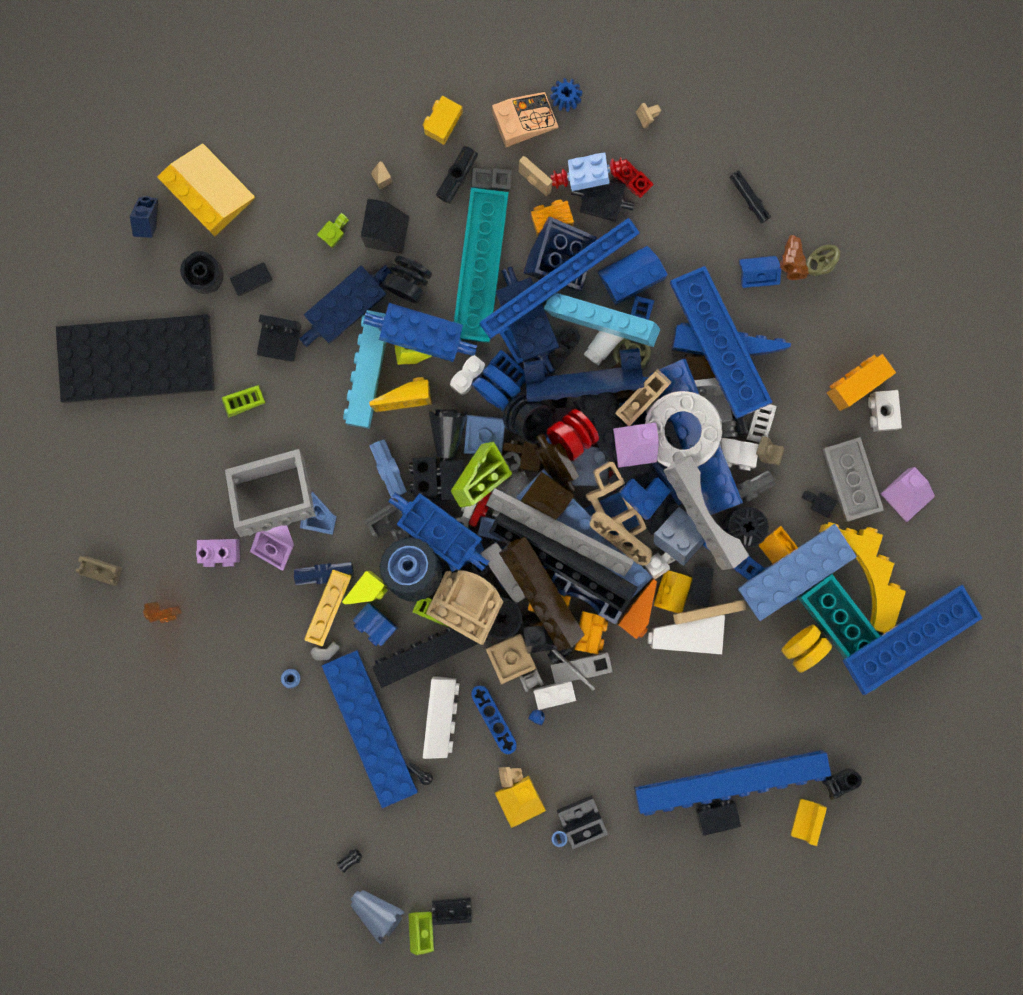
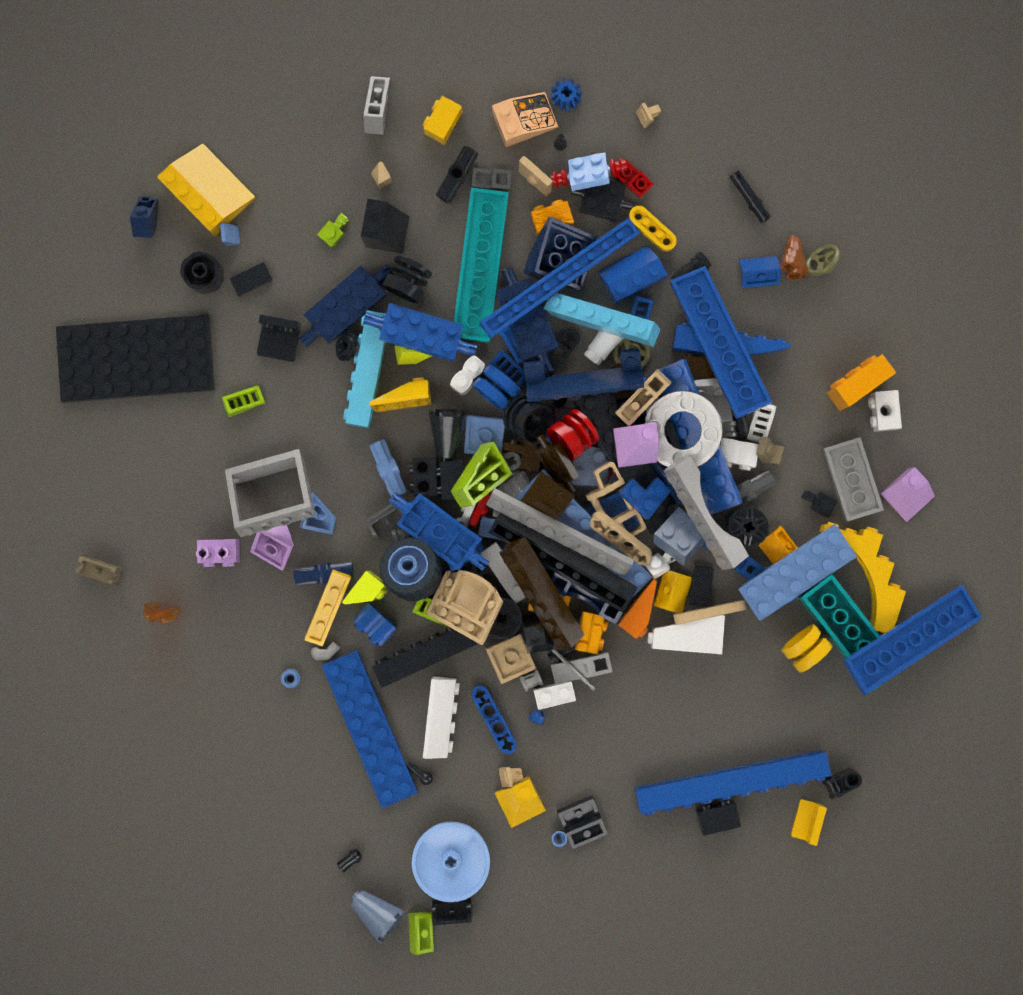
none -> medium blue slope [220,223,240,246]
none -> black gear [336,331,358,361]
none -> light grey slope [363,76,390,135]
none -> light blue dish [412,822,490,902]
none -> black piece [554,134,567,151]
none -> yellow plate [629,206,677,252]
none -> black axle [671,252,712,280]

